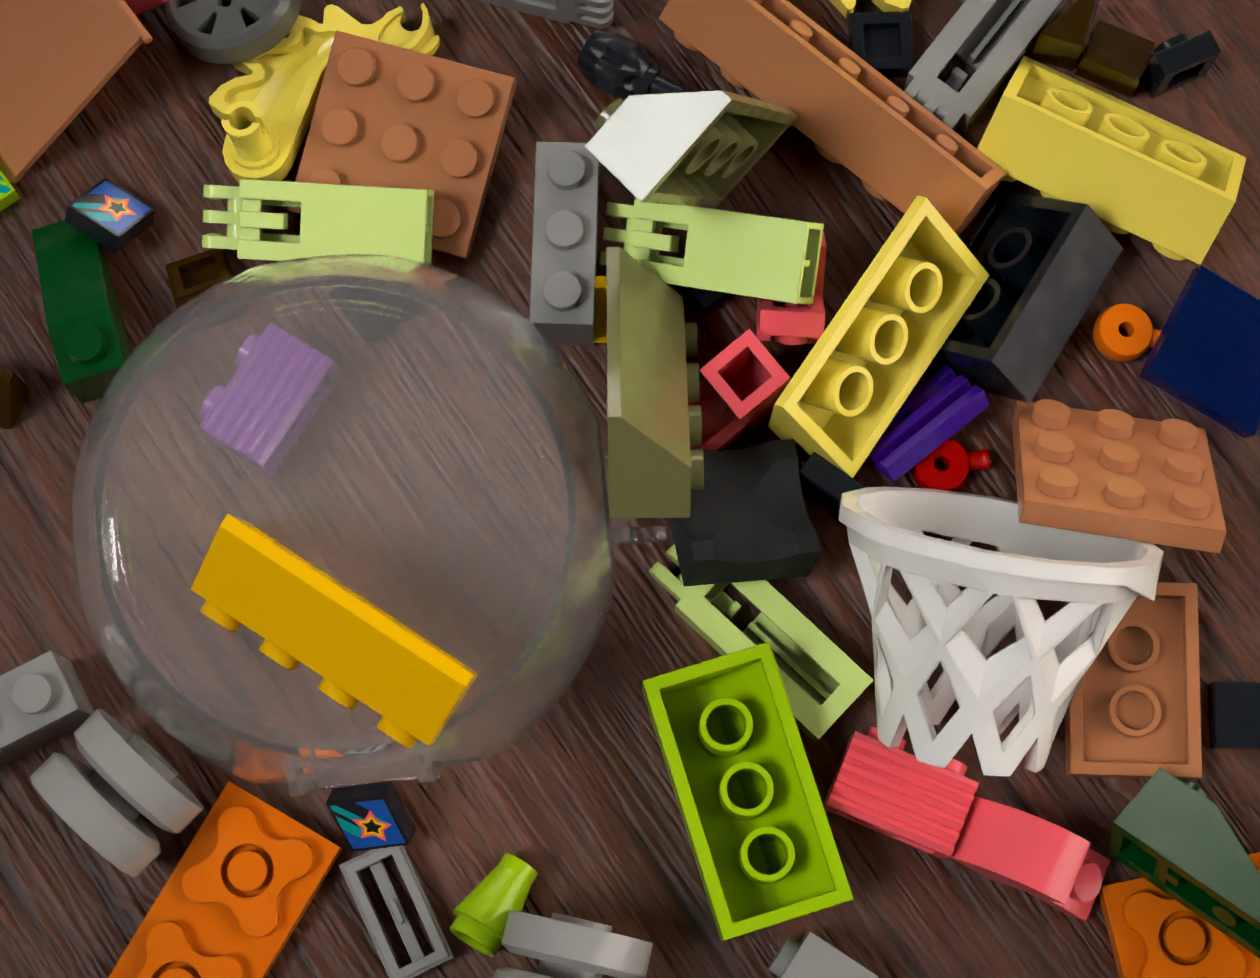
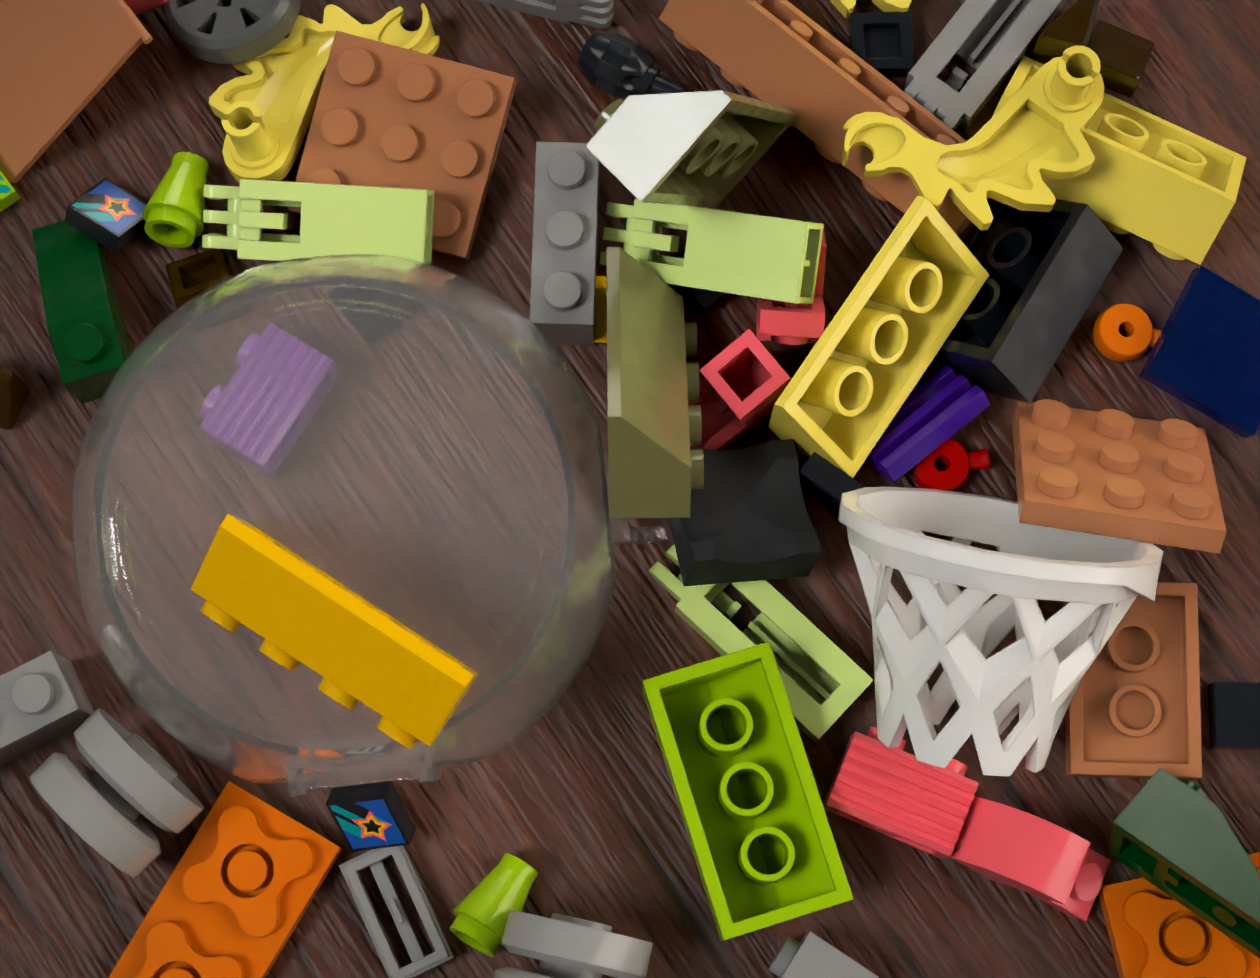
black plate [1141,30,1221,99] -> none
none -> lime cone [142,152,209,248]
none -> light yellow animal [842,46,1105,231]

